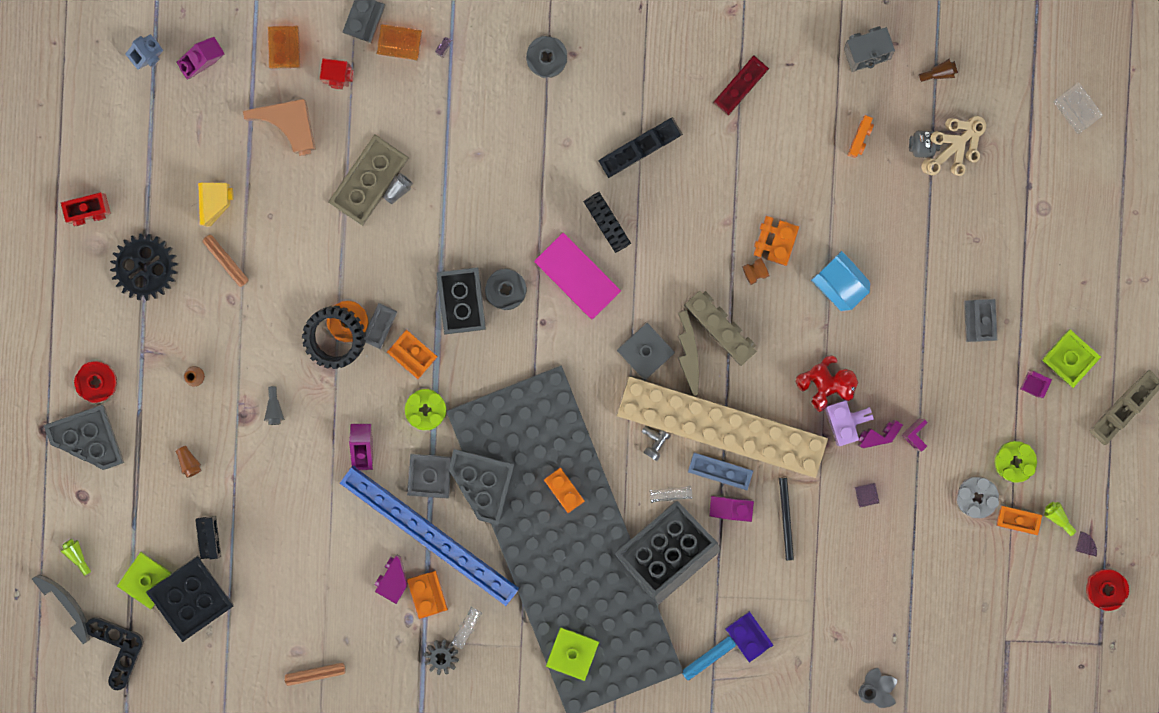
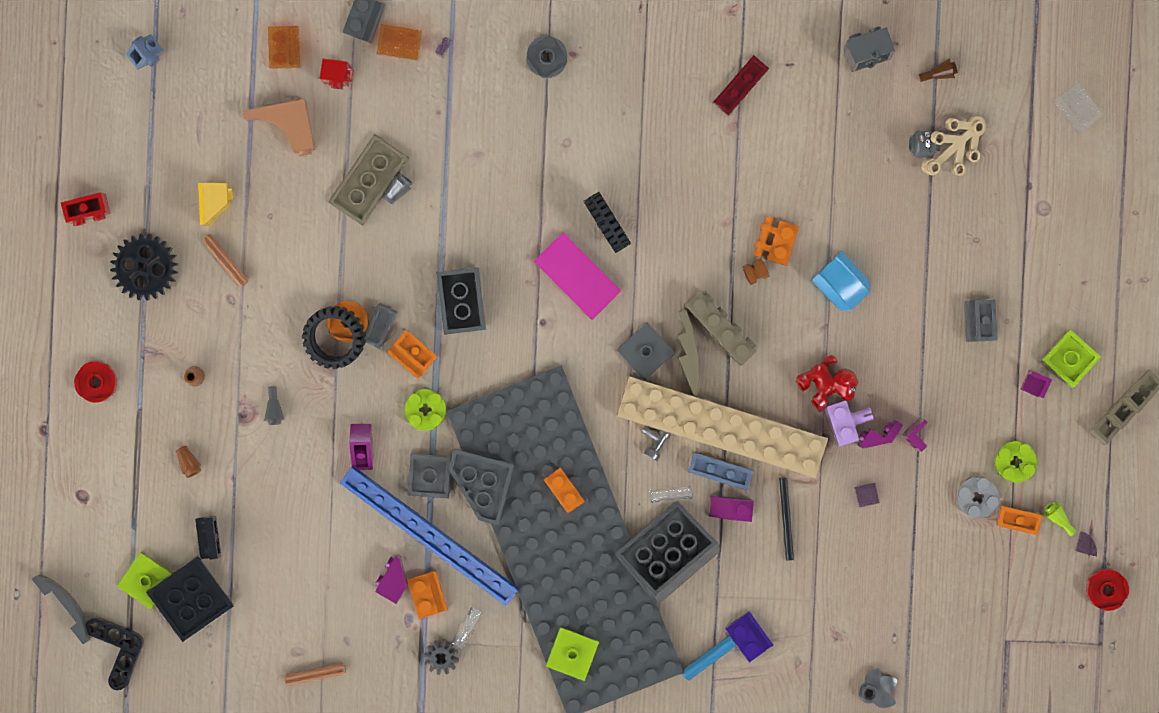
dark grey plate [44,405,124,470] -> none
lime cone [60,539,91,576] -> none
magenta slope [176,37,225,80] -> none
dark grey plate [485,269,527,310] -> none
black slope [598,117,683,178] -> none
orange plate [847,115,874,158] -> none

